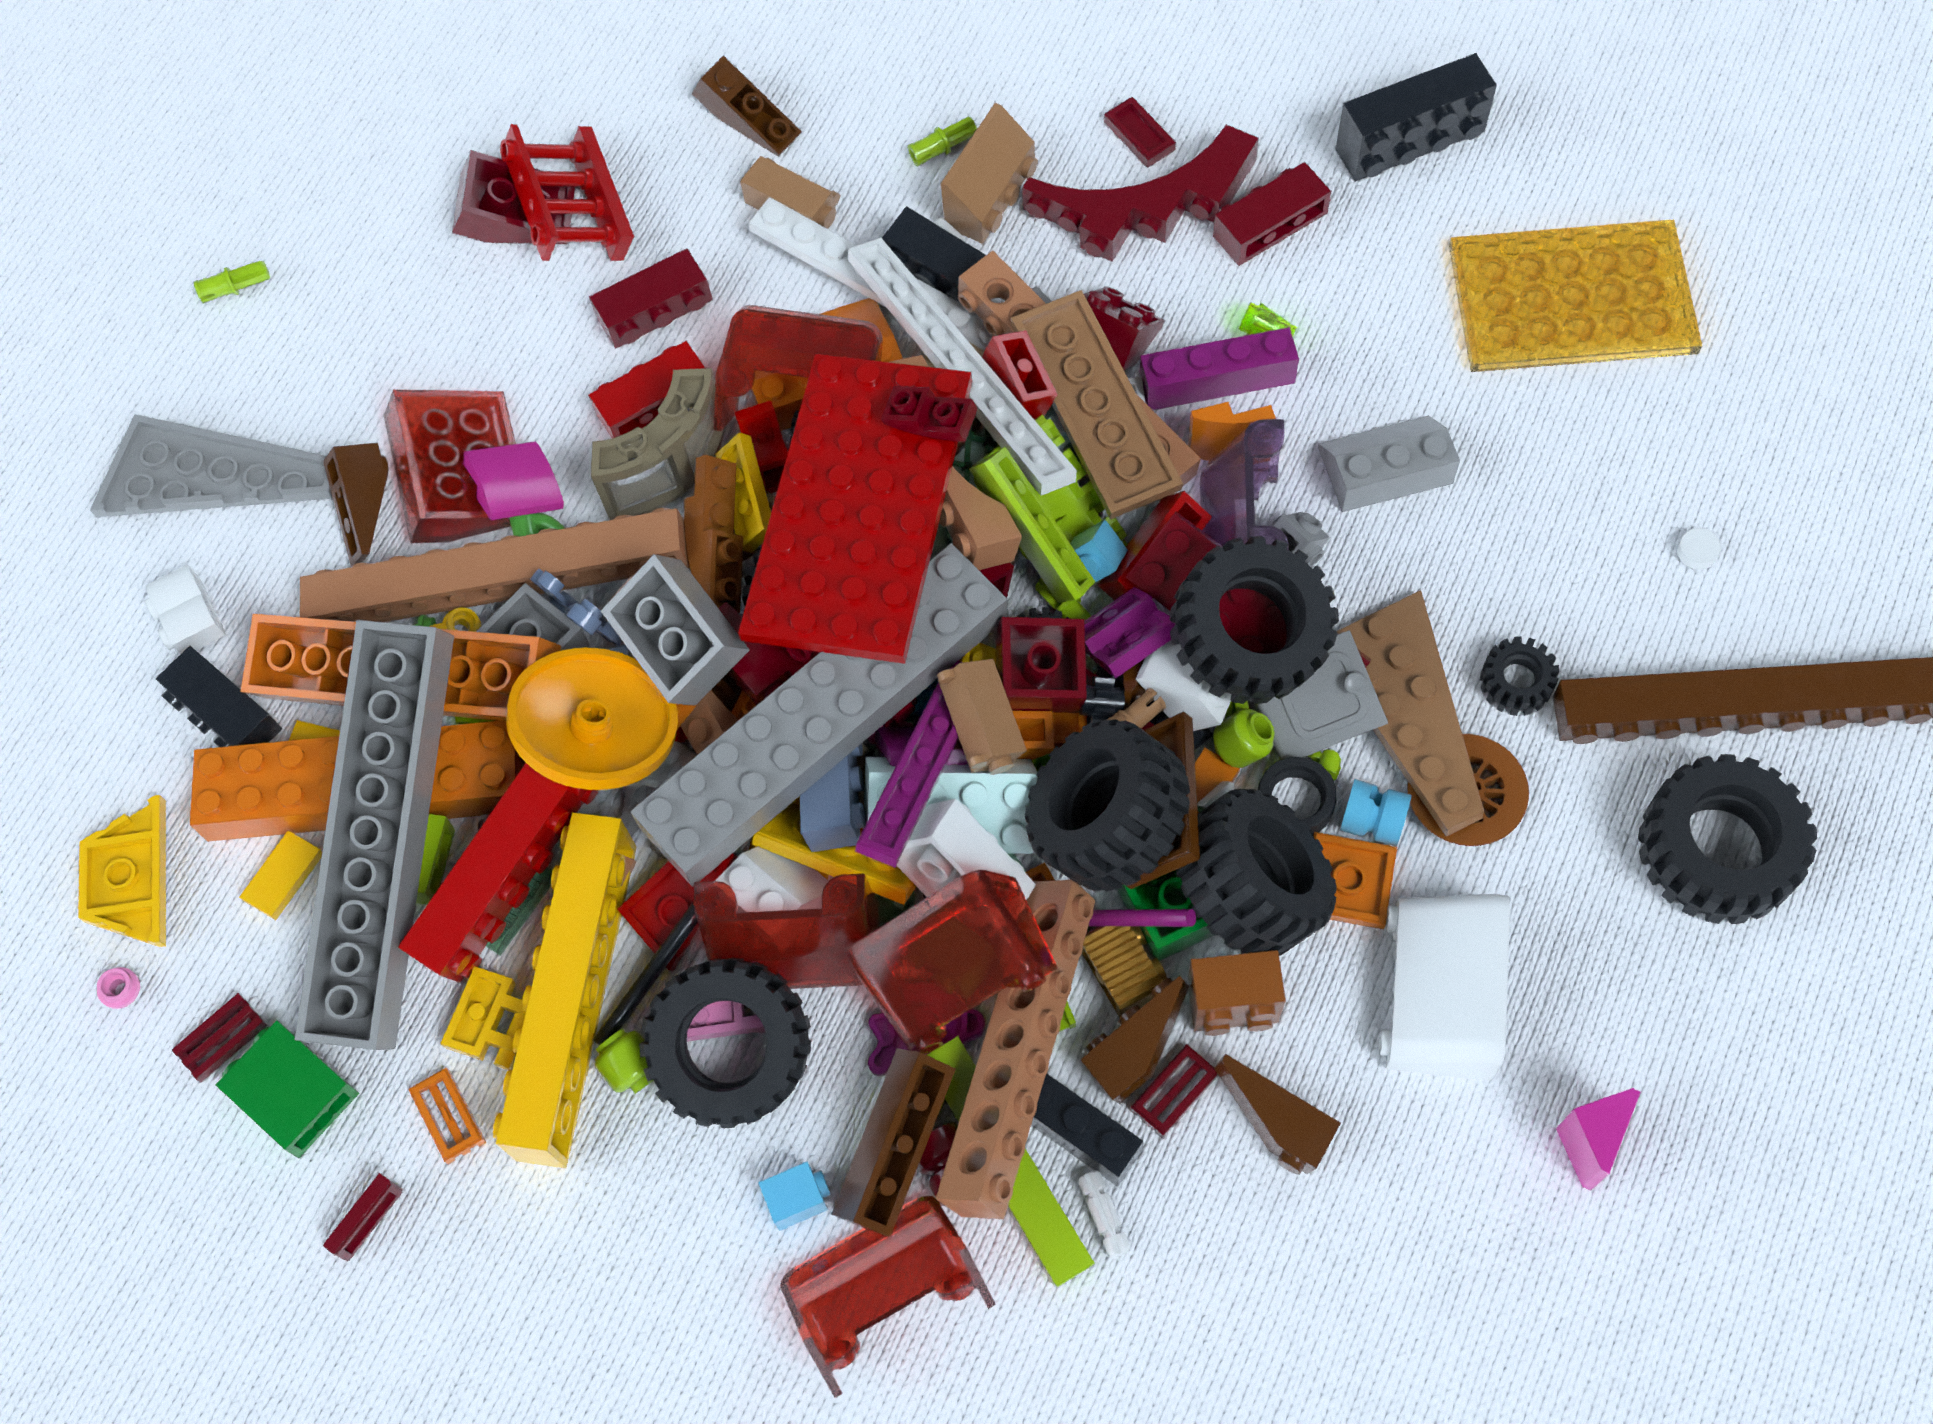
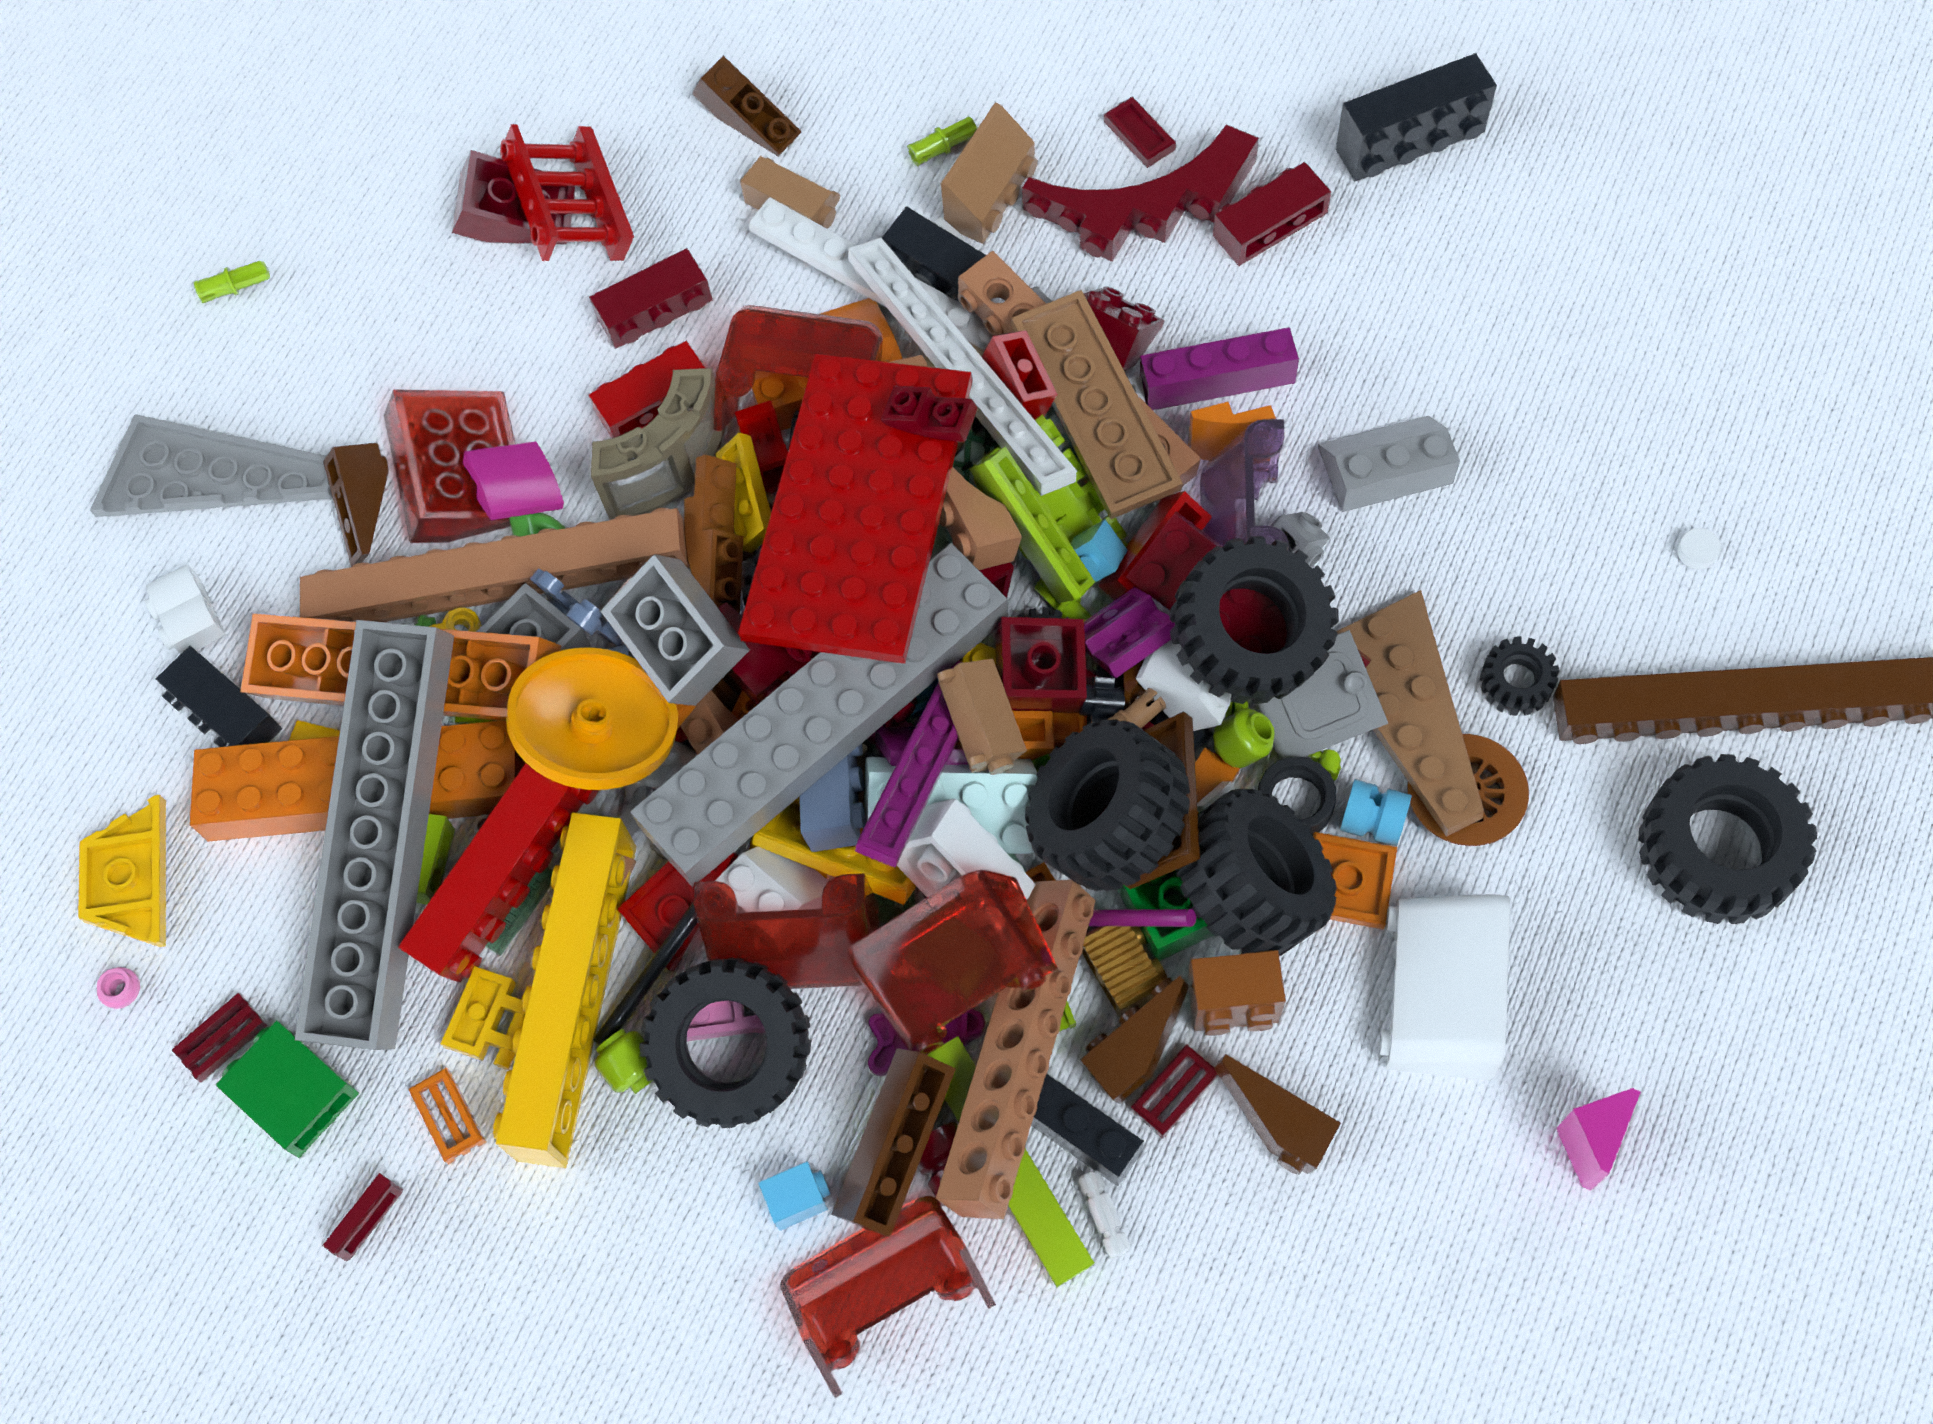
yellow tile [239,830,322,921] -> none
clear neon green cone [1238,302,1297,336] -> none
clear yellow plate [1449,219,1702,372] -> none

